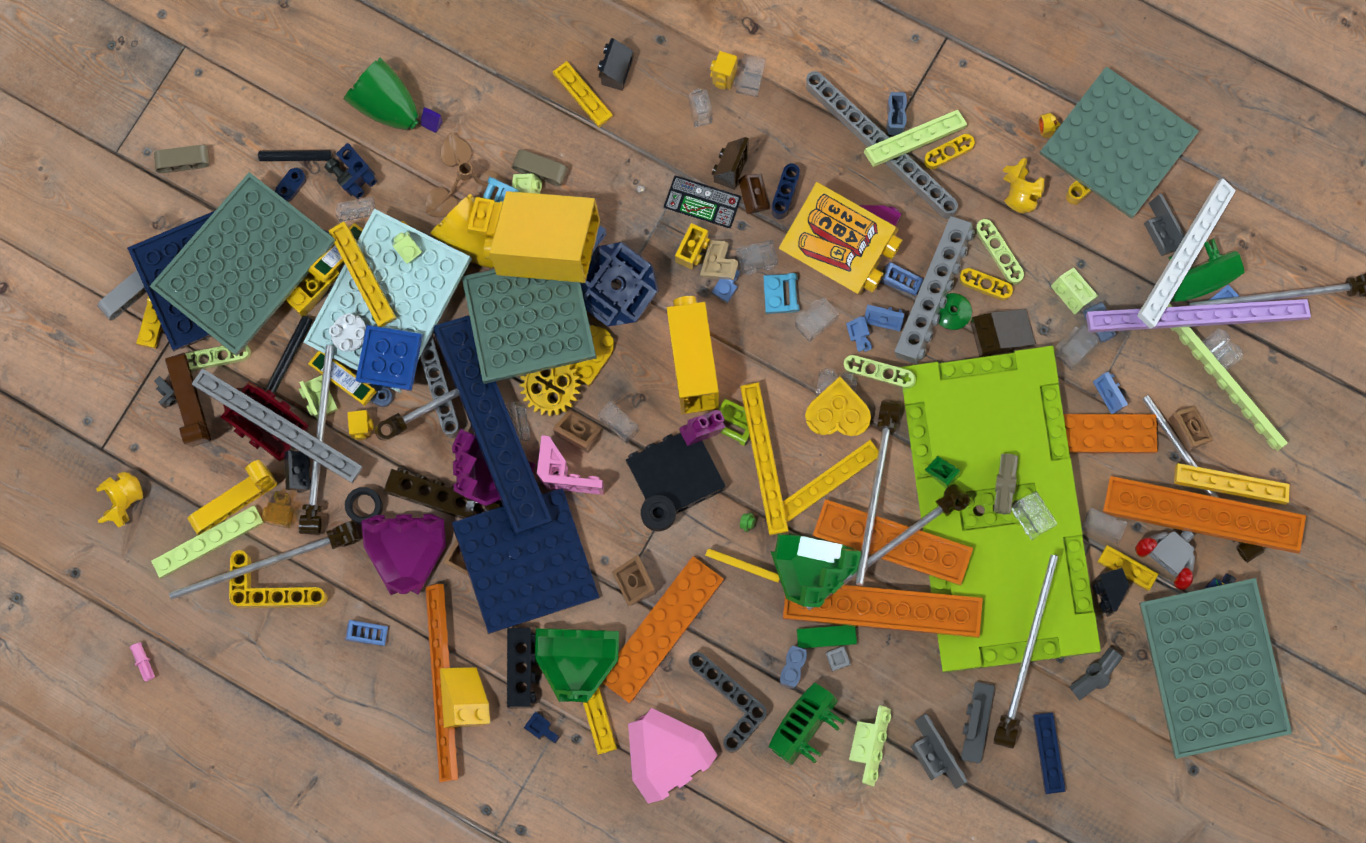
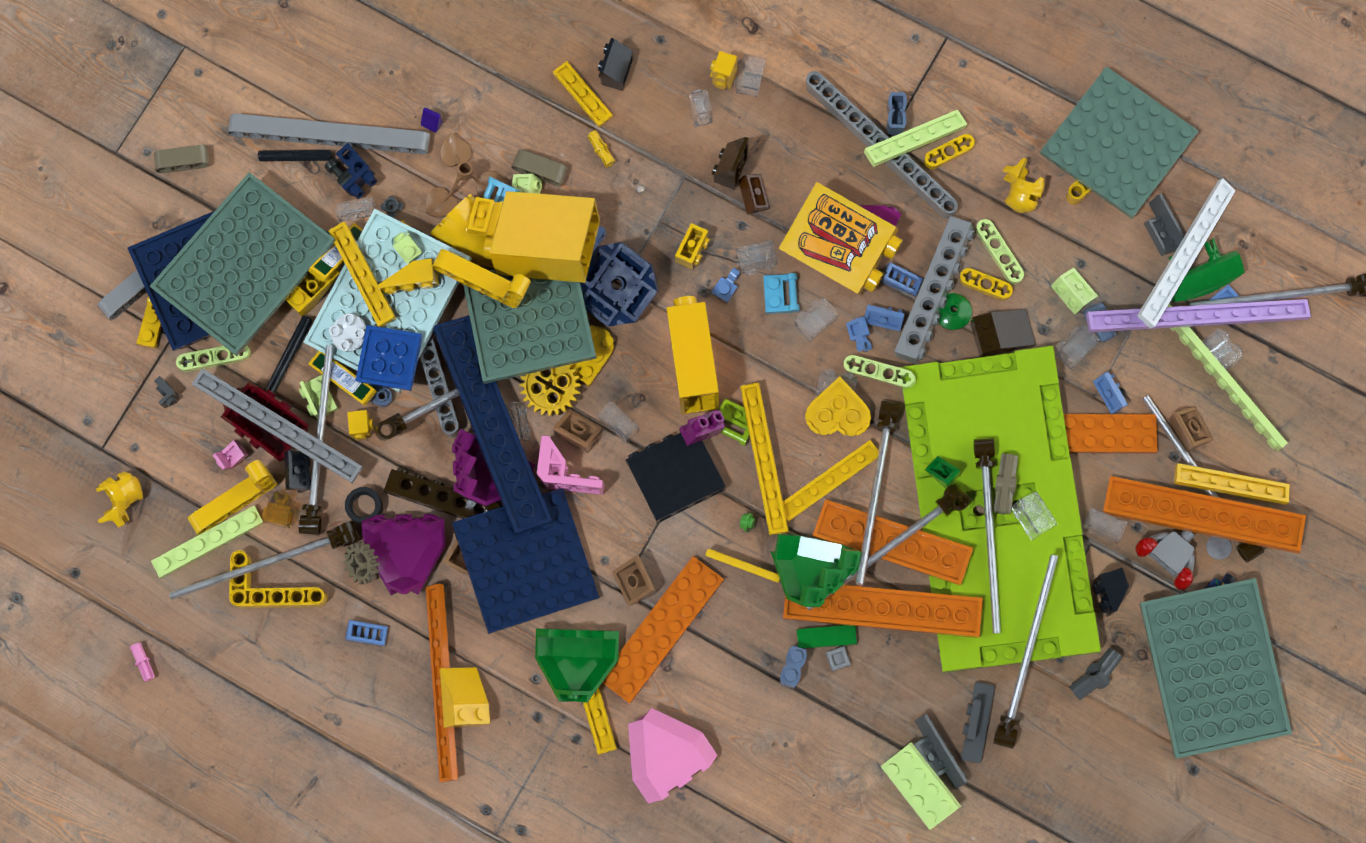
reddish brown beam [165,353,211,447] -> none
dark blue plate [275,168,306,202] -> none
green cylinder [343,58,419,130] -> none
black brick [507,628,536,709] -> none
dark blue plate [524,712,560,743] -> none
black tyre [641,495,676,532] -> none
sticker [663,175,741,229] -> none
dark grey beam [689,652,767,753] -> none
tan plate [700,240,739,280] -> none
green piece [768,682,844,765] -> none
dark blue beam [772,163,800,219] -> none
yellowish green bracket [849,705,891,786] -> none
dark blue tile [1033,712,1066,794] -> none
yellow rock [1038,113,1061,138] -> none
yellow tile [1097,545,1158,591] -> none
none -> bright pink bracket [213,439,248,470]
none -> light grey beam [228,114,430,154]
none -> dark tan gear [343,542,380,585]
none -> yellow slope [378,258,439,294]
none -> dark grey plate [380,196,403,218]
none -> yellow beam [432,249,531,308]
none -> yellow pin [587,130,616,168]
none -> yellowish green plate [880,742,961,830]
none -> flat silver piece [974,438,1001,634]
none -> flat silver sticker [1206,536,1232,560]

